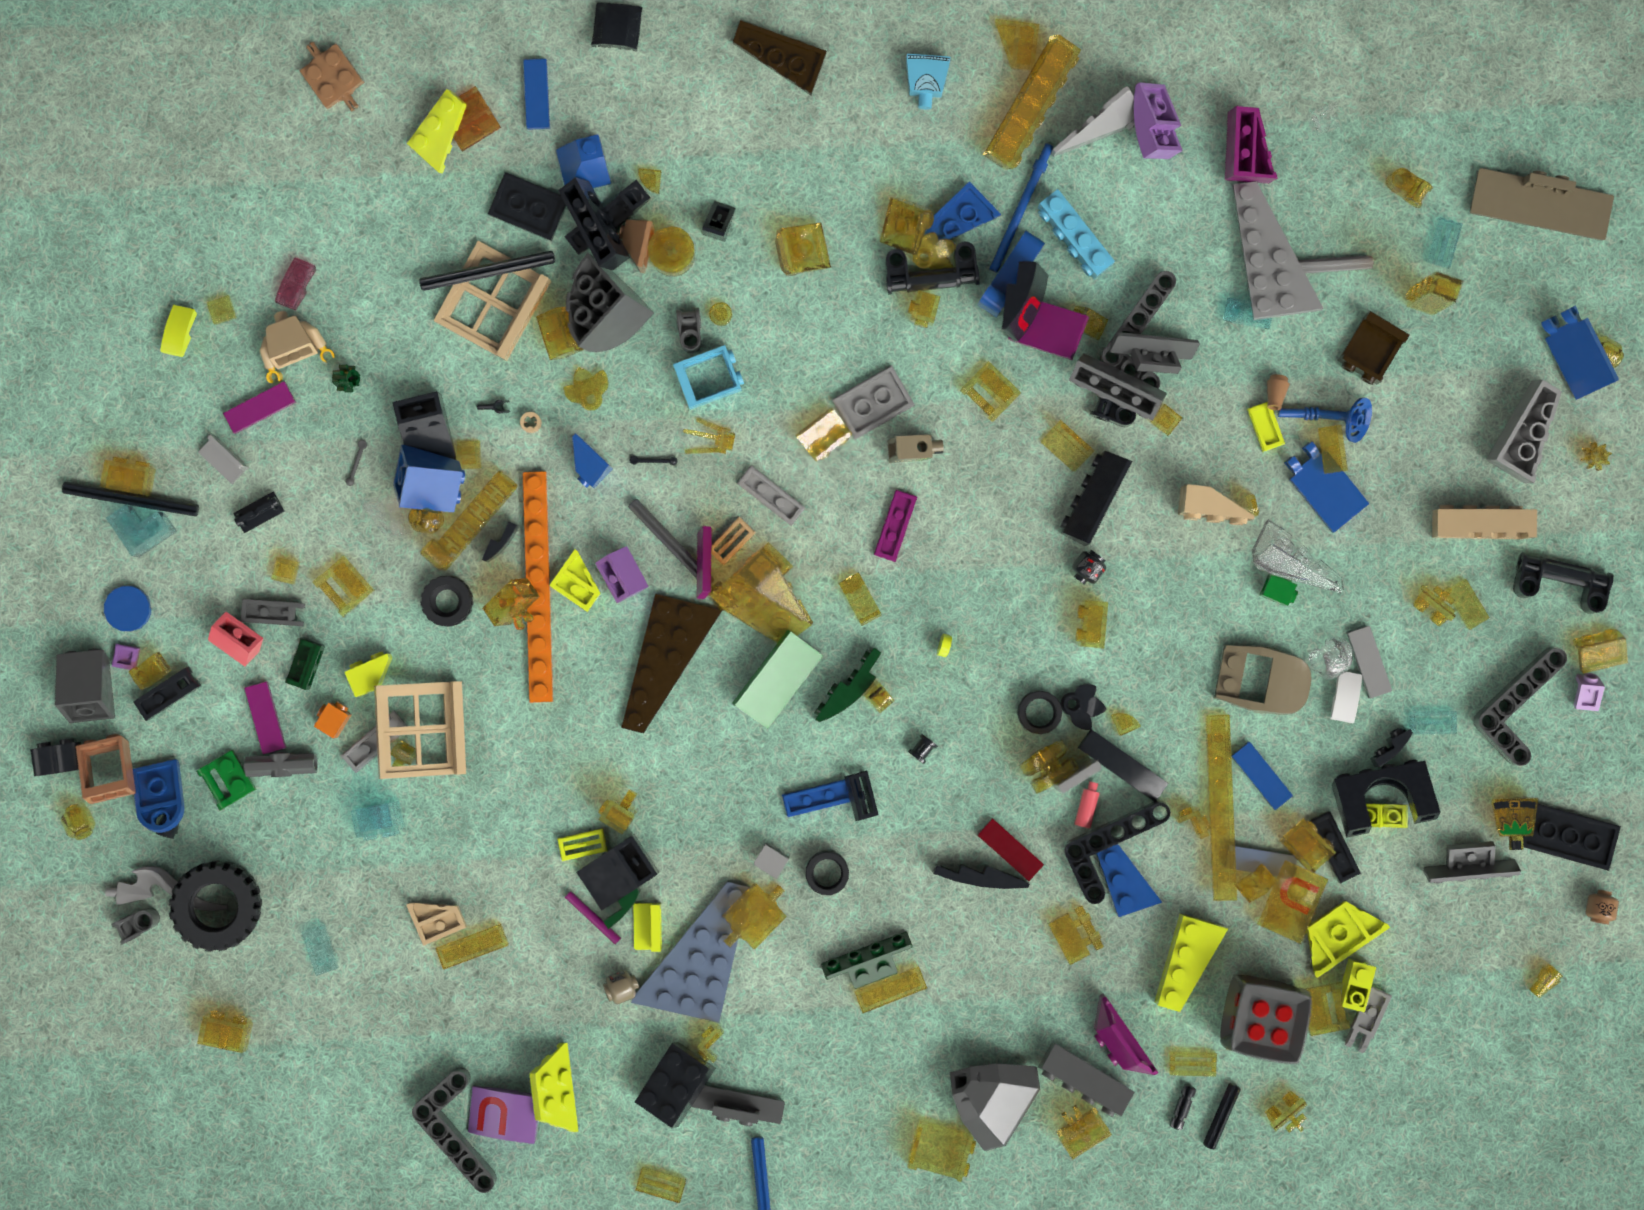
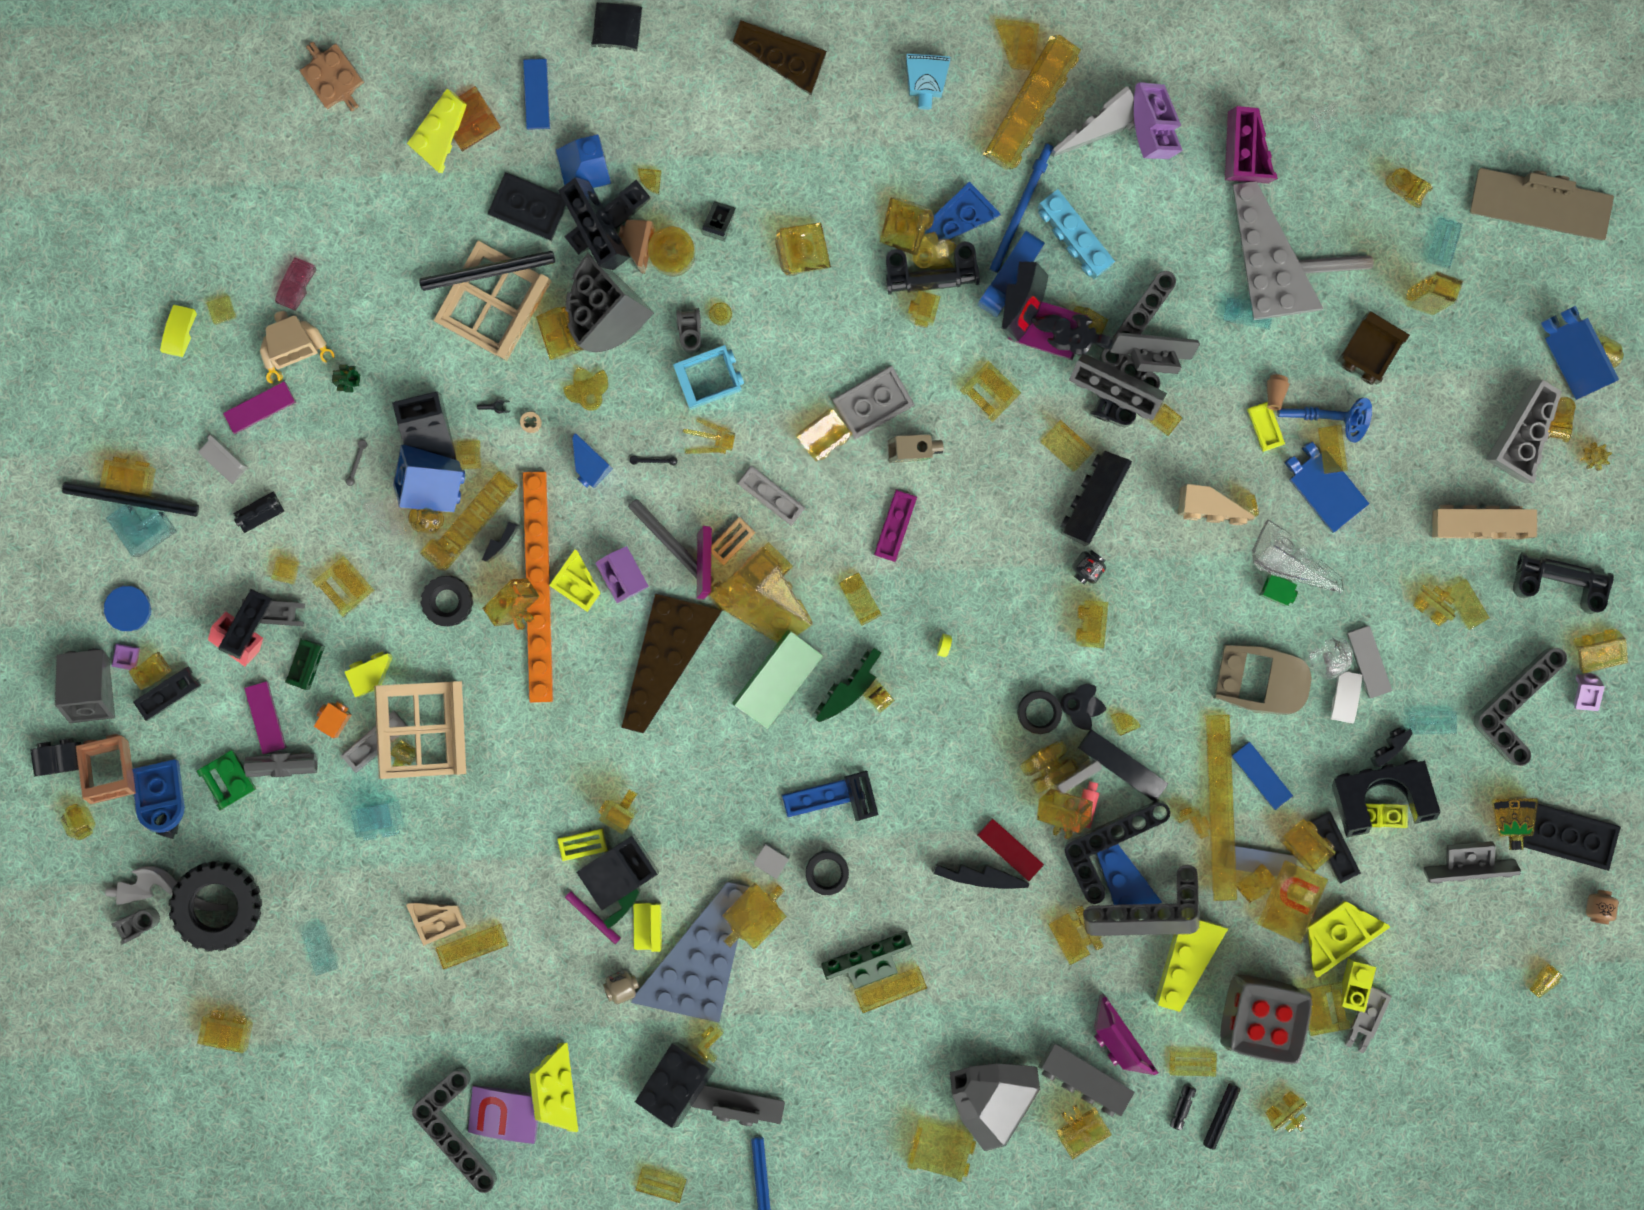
black bush [908,734,938,764] -> none
none -> black tile [218,589,272,659]
none -> black piece [1032,314,1113,355]
none -> clear yellow brick [1037,789,1093,840]
none -> dark grey beam [1083,865,1200,936]
none -> clear yellow piece [1548,397,1576,443]

